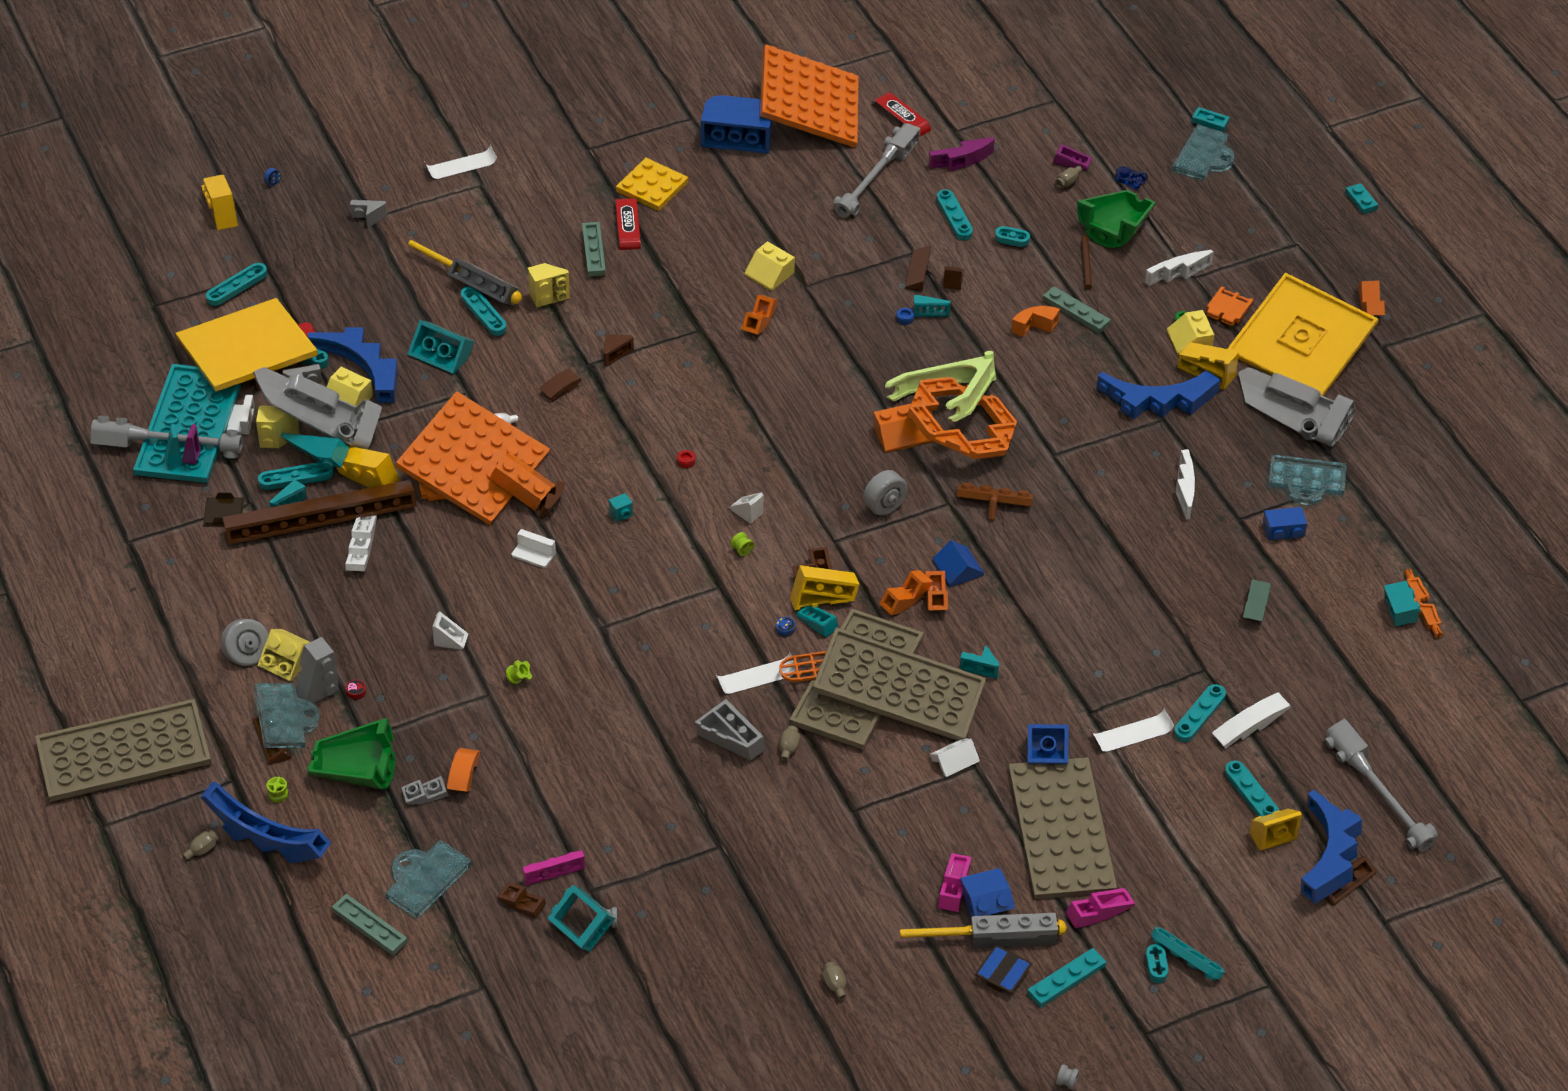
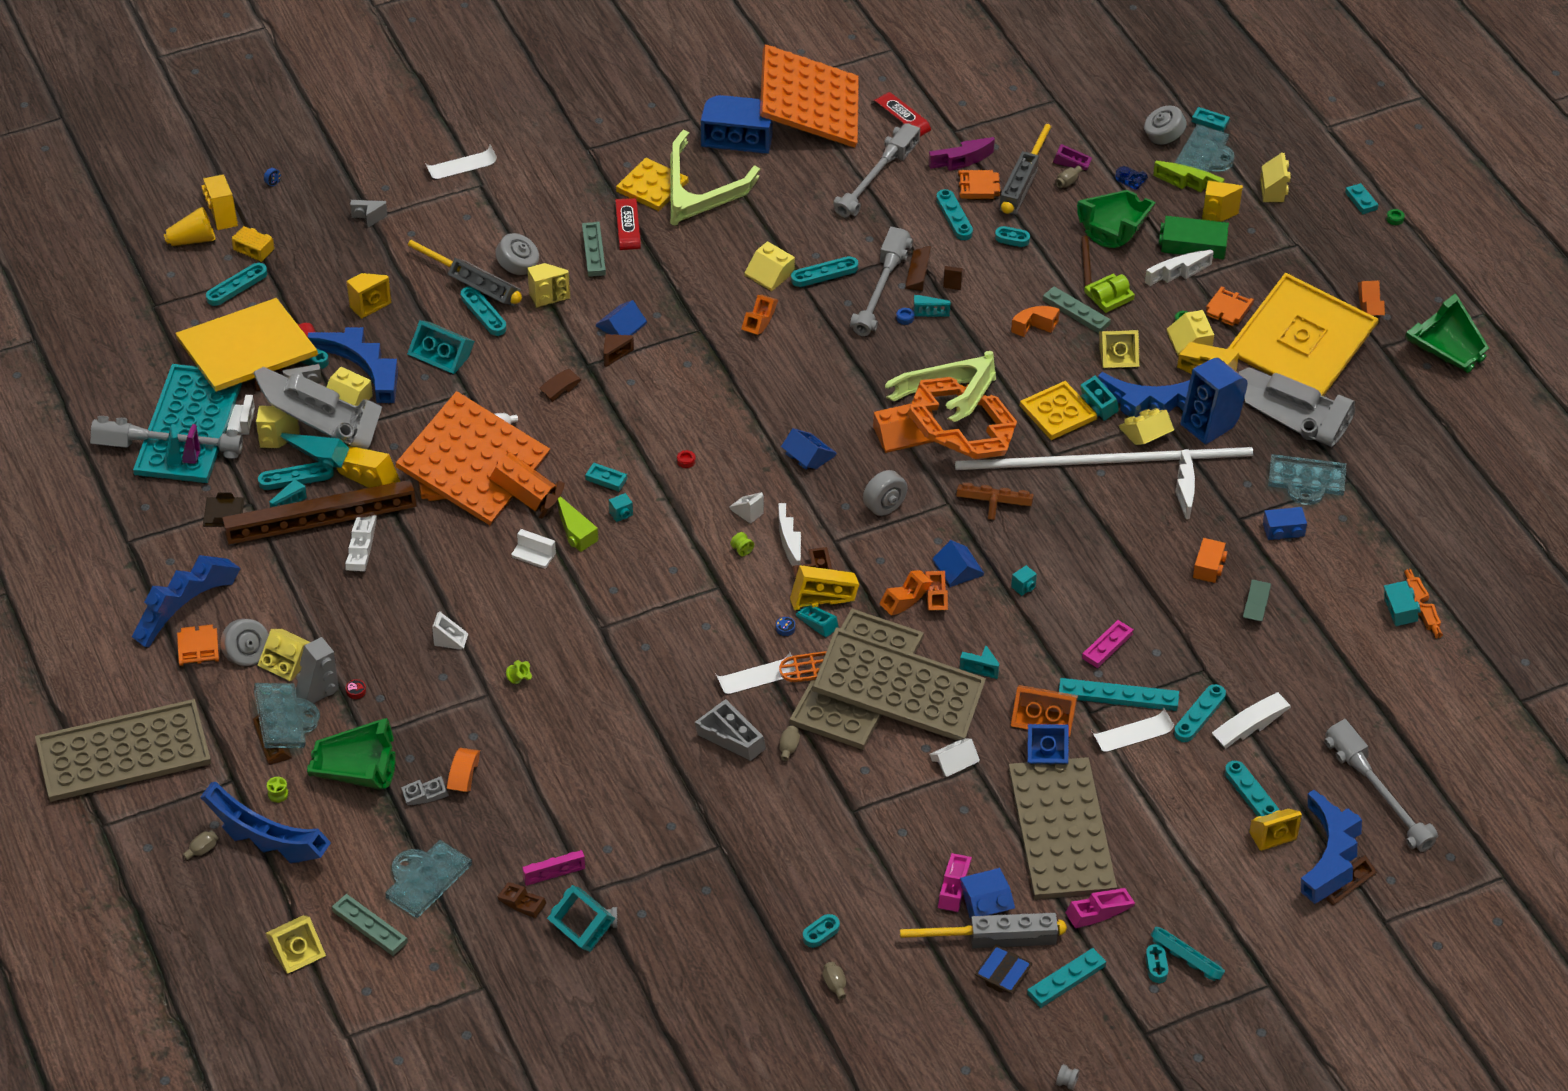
none -> blue arch [132,555,241,647]
none -> yellow cone [164,207,216,246]
none -> orange plate [177,624,219,666]
none -> yellow brick [232,226,274,262]
none -> light yellow slope [265,915,326,974]
none -> yellow slope [347,273,391,319]
none -> light grey wheel [495,233,539,275]
none -> lime slope [558,497,598,552]
none -> teal plate [585,463,627,492]
none -> blue slope [596,300,647,336]
none -> yellowish green piece [670,130,761,225]
none -> white slope [778,503,801,567]
none -> blue slope [781,428,837,469]
none -> teal plate [791,256,858,287]
none -> teal plate [803,914,840,948]
none -> light grey bar [850,227,913,336]
none -> white piece [955,447,1253,470]
none -> orange plate [958,170,1000,199]
none -> dark grey piece [1000,124,1051,215]
none -> teal plate [1011,565,1037,596]
none -> orange slope [1011,685,1078,737]
none -> yellow plate [1020,381,1097,440]
none -> teal plate [1059,678,1179,711]
none -> teal brick [1080,375,1119,421]
none -> dark pink plate [1082,620,1134,668]
none -> lime plate [1084,274,1135,313]
none -> light yellow slope [1099,330,1139,368]
none -> light yellow slope [1119,408,1174,445]
none -> light grey wheel [1144,105,1187,145]
none -> lime slope [1153,161,1225,192]
none -> green brick [1159,216,1229,260]
none -> blue brick [1180,358,1248,445]
none -> orange brick [1193,538,1228,583]
none -> yellow slope [1202,181,1243,222]
none -> light yellow slope [1260,153,1290,202]
none -> green tile [1386,209,1405,225]
none -> green cone [1404,294,1489,374]

